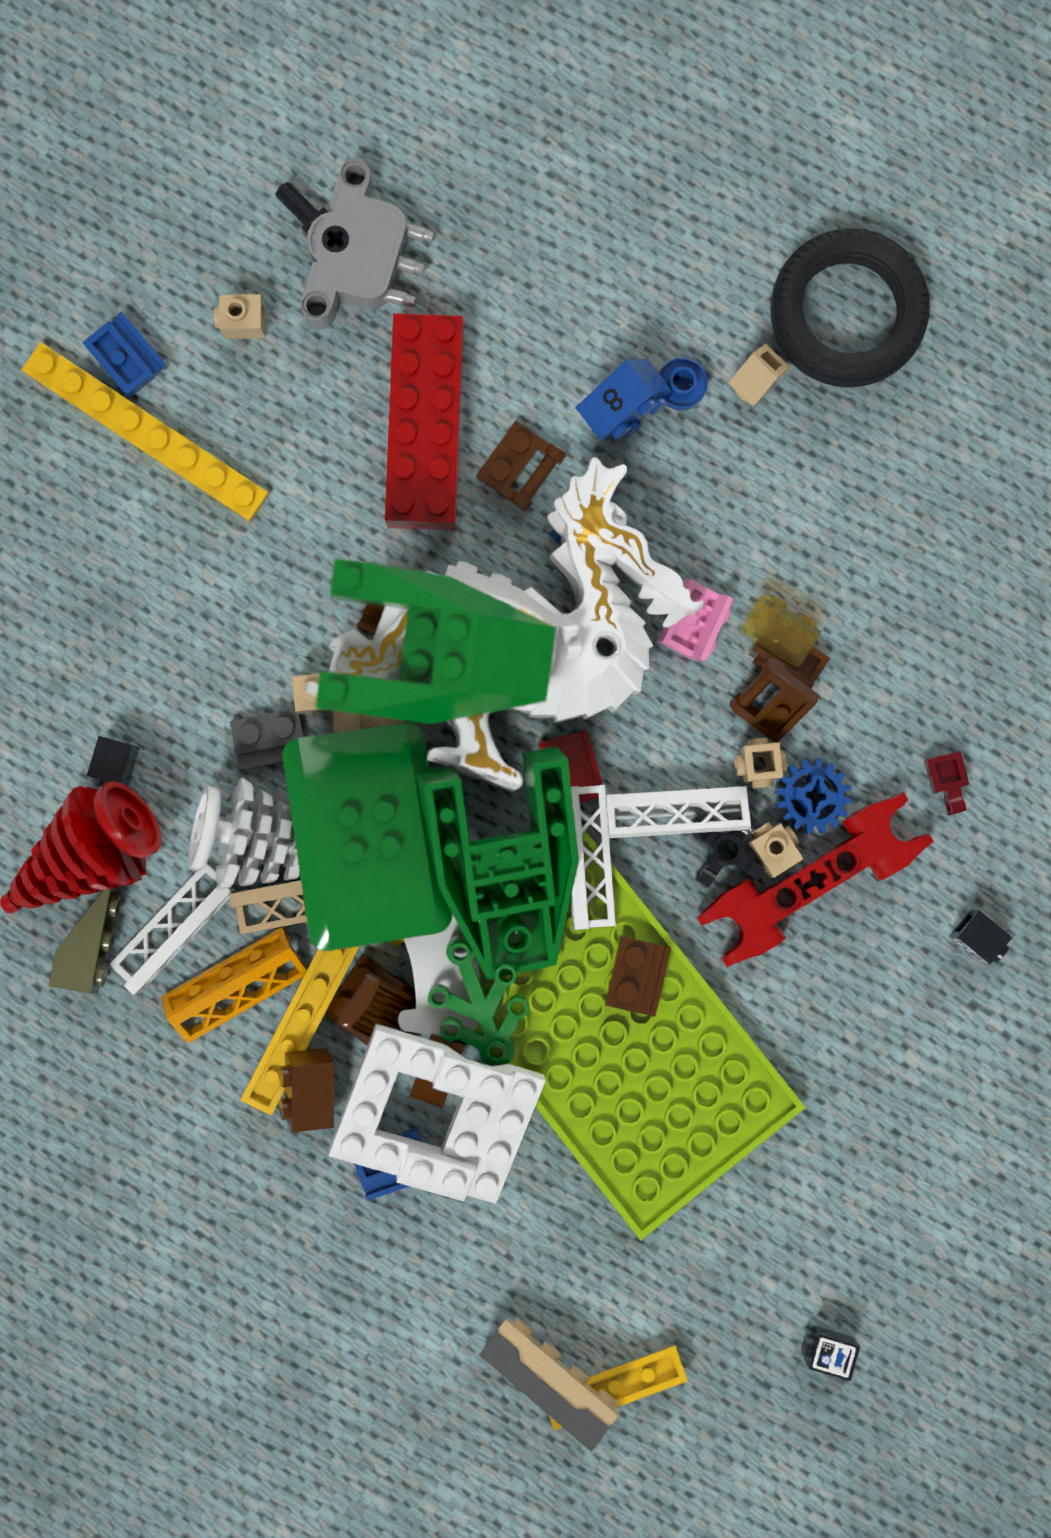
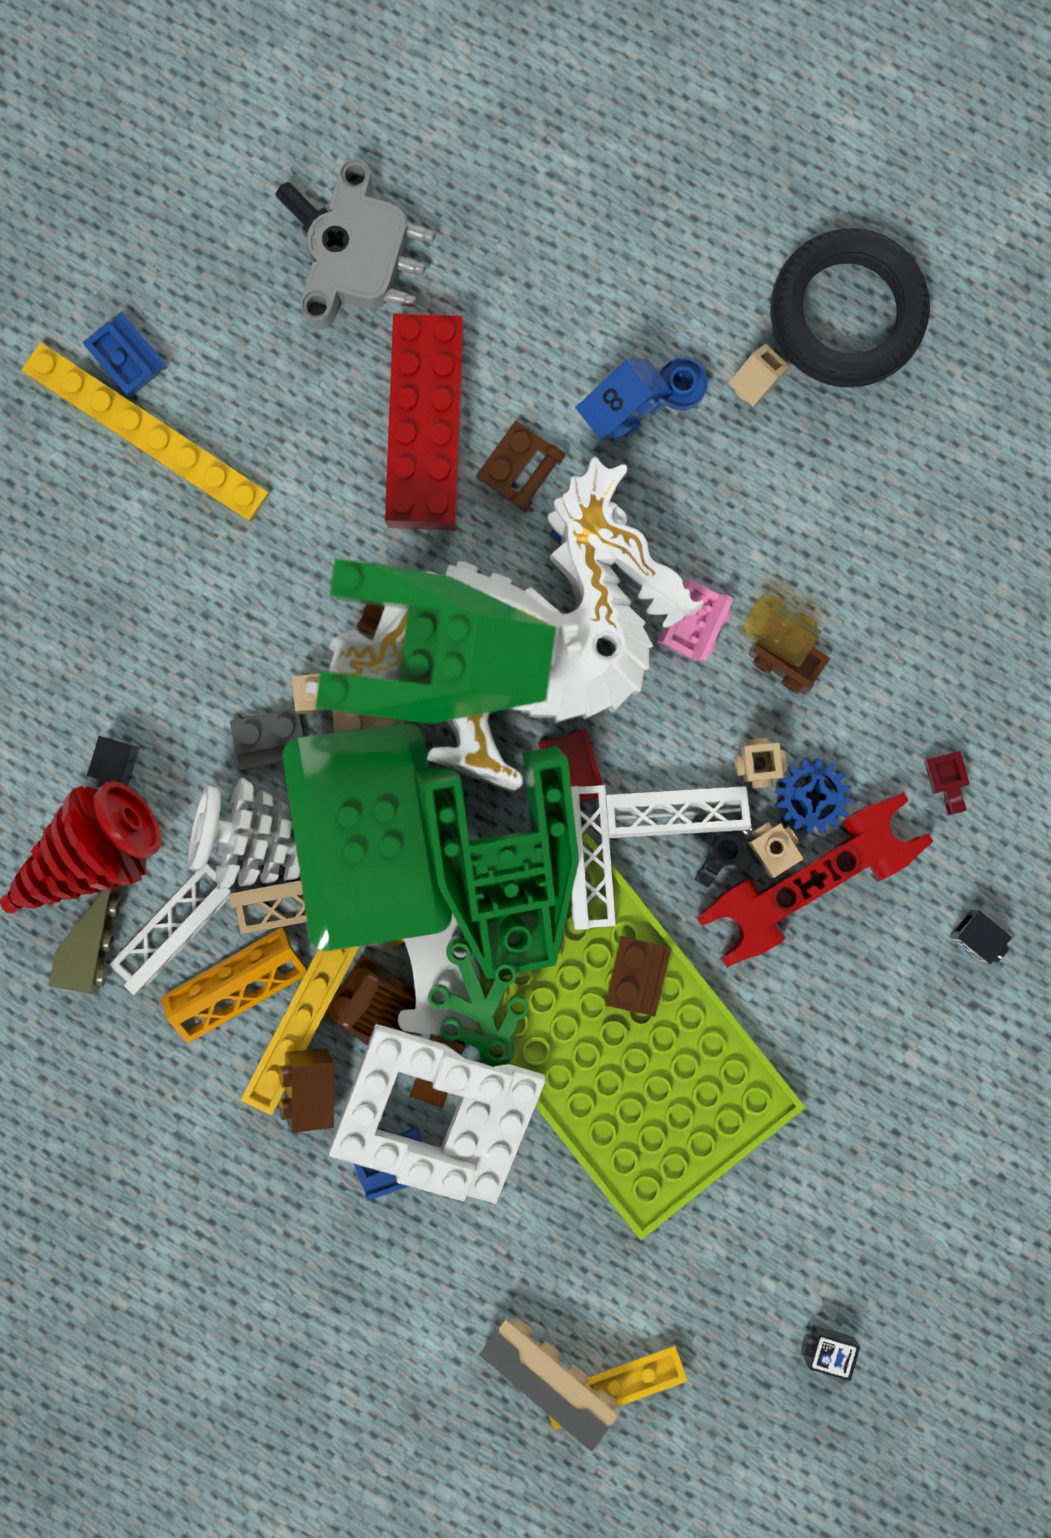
tan brick [213,294,266,339] -> none
reddish brown plate [729,658,820,743] -> none

